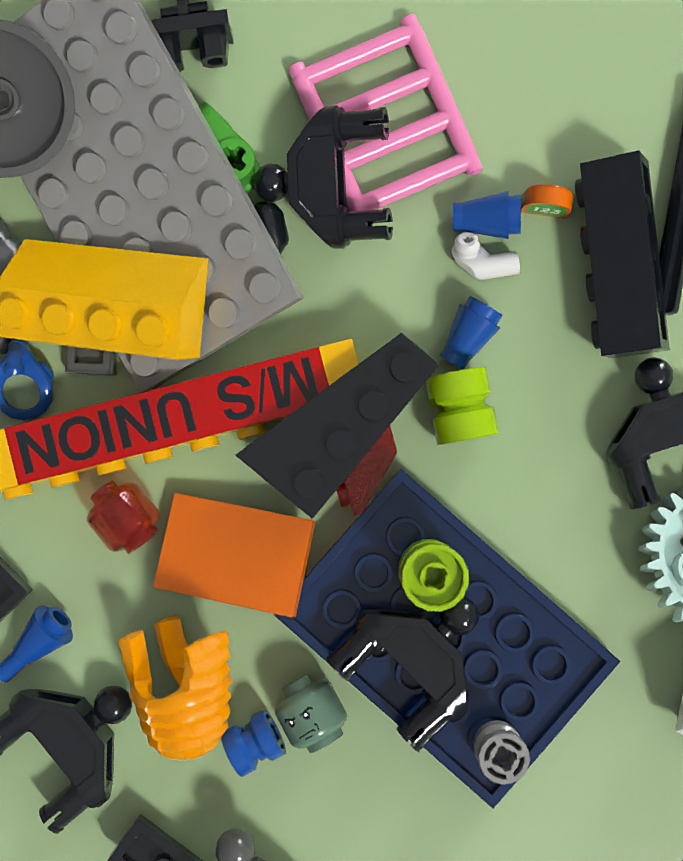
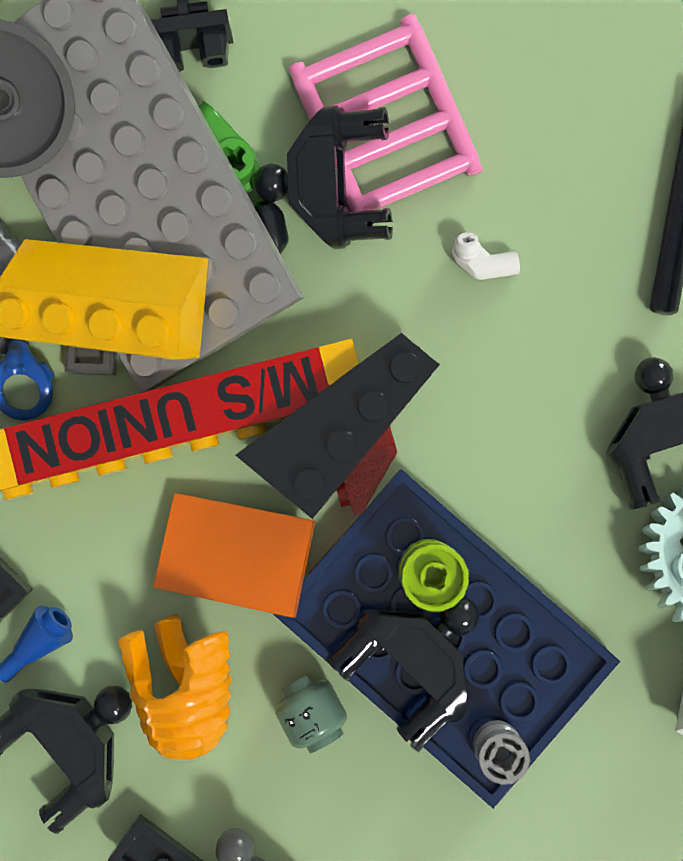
clear red head [86,481,160,555] -> none
blue wheel [221,709,286,777] -> none
lime wheel [425,367,499,445] -> none
blue cone [440,296,503,370] -> none
blue cone [453,191,521,239] -> none
orange tile [521,184,574,219] -> none
black brick [575,150,670,358] -> none

